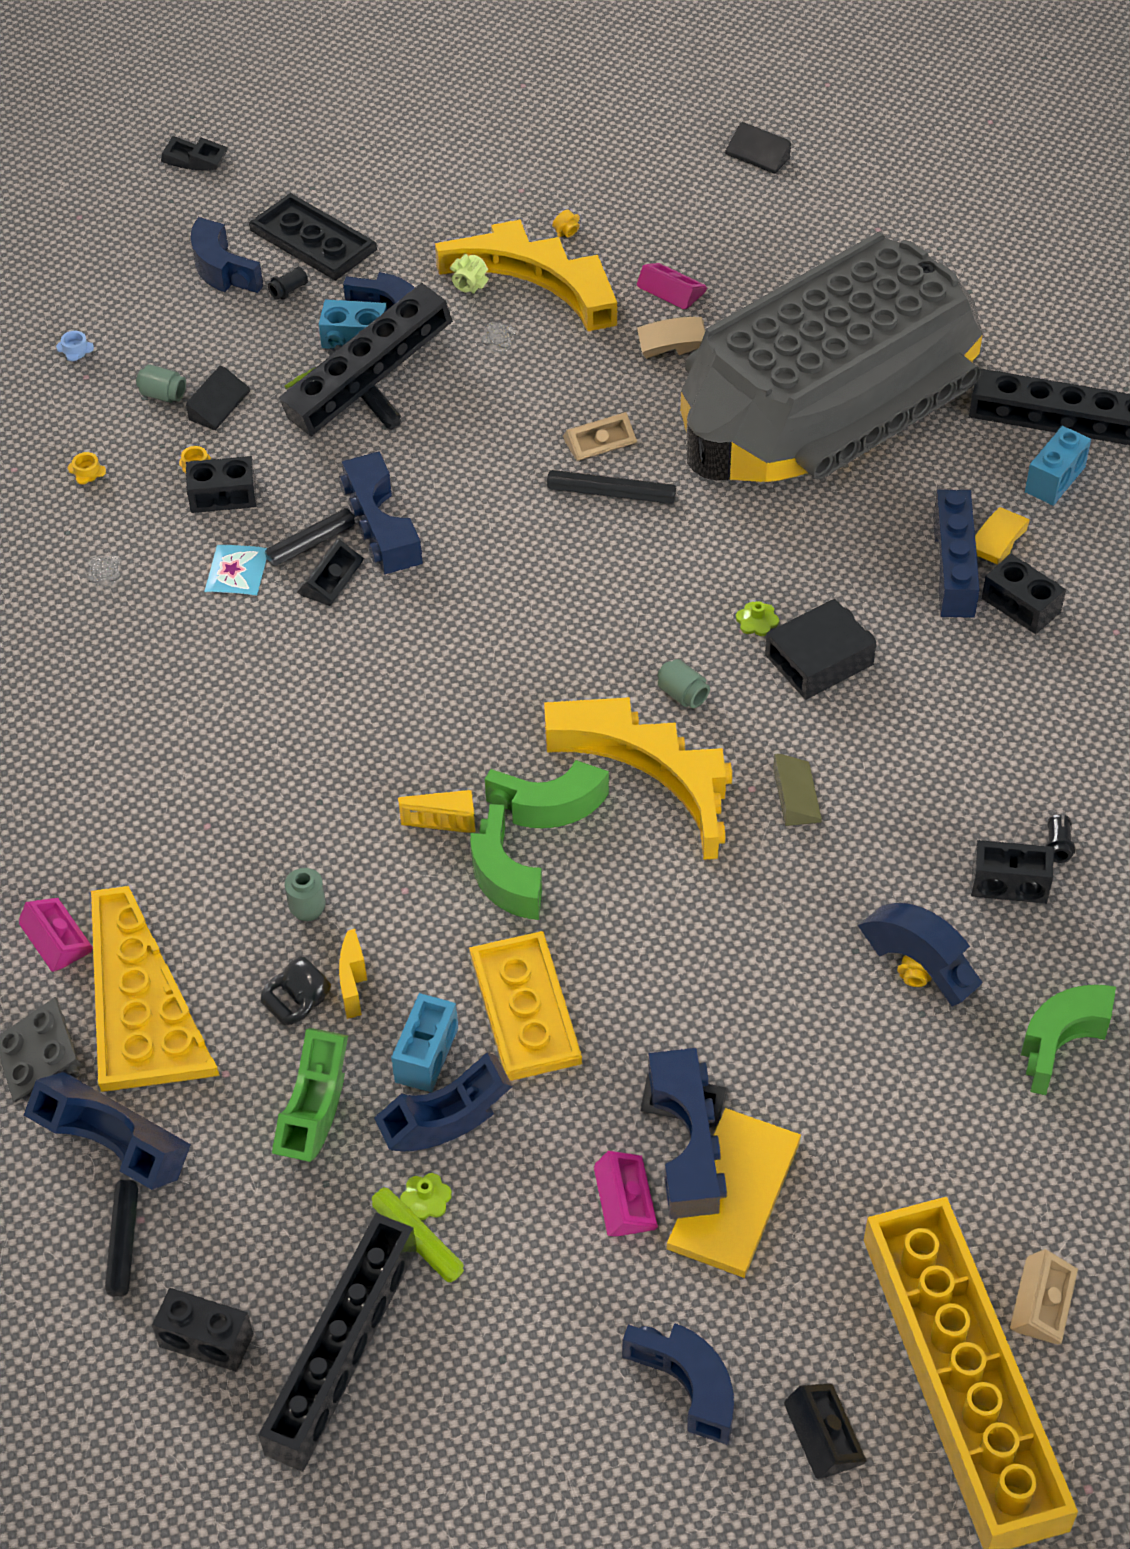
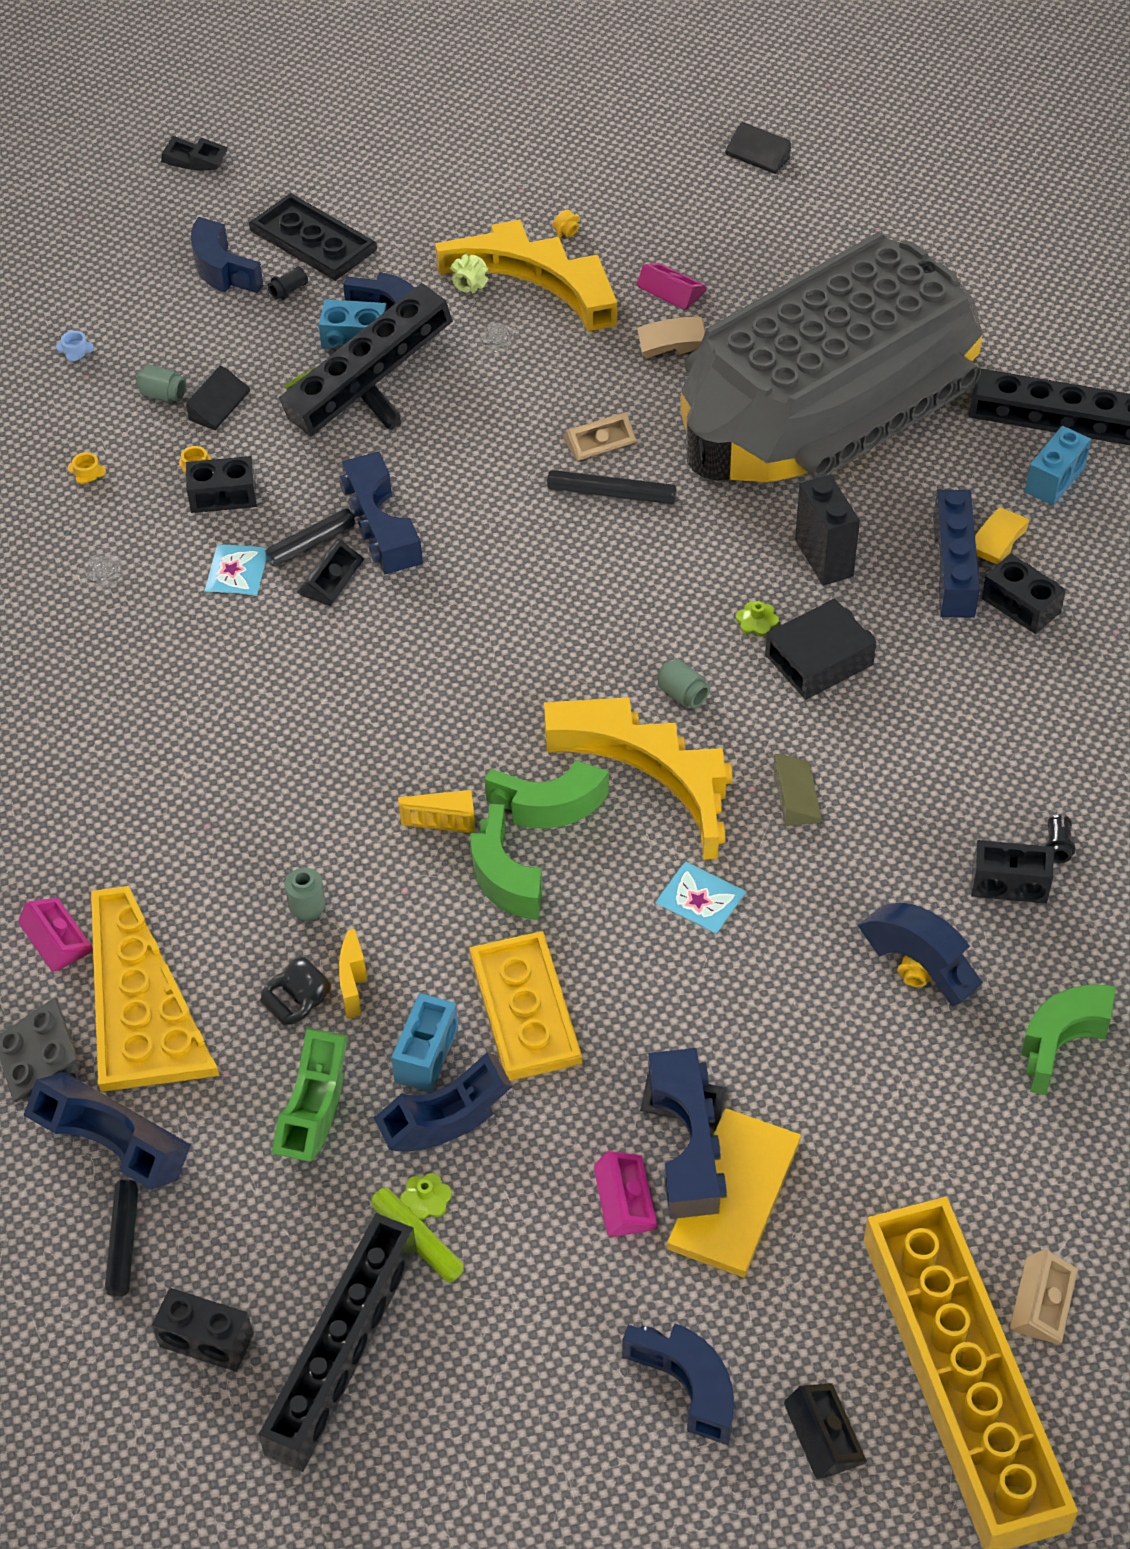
none -> medium azure sticker [655,862,747,934]
none -> black brick [795,474,860,586]

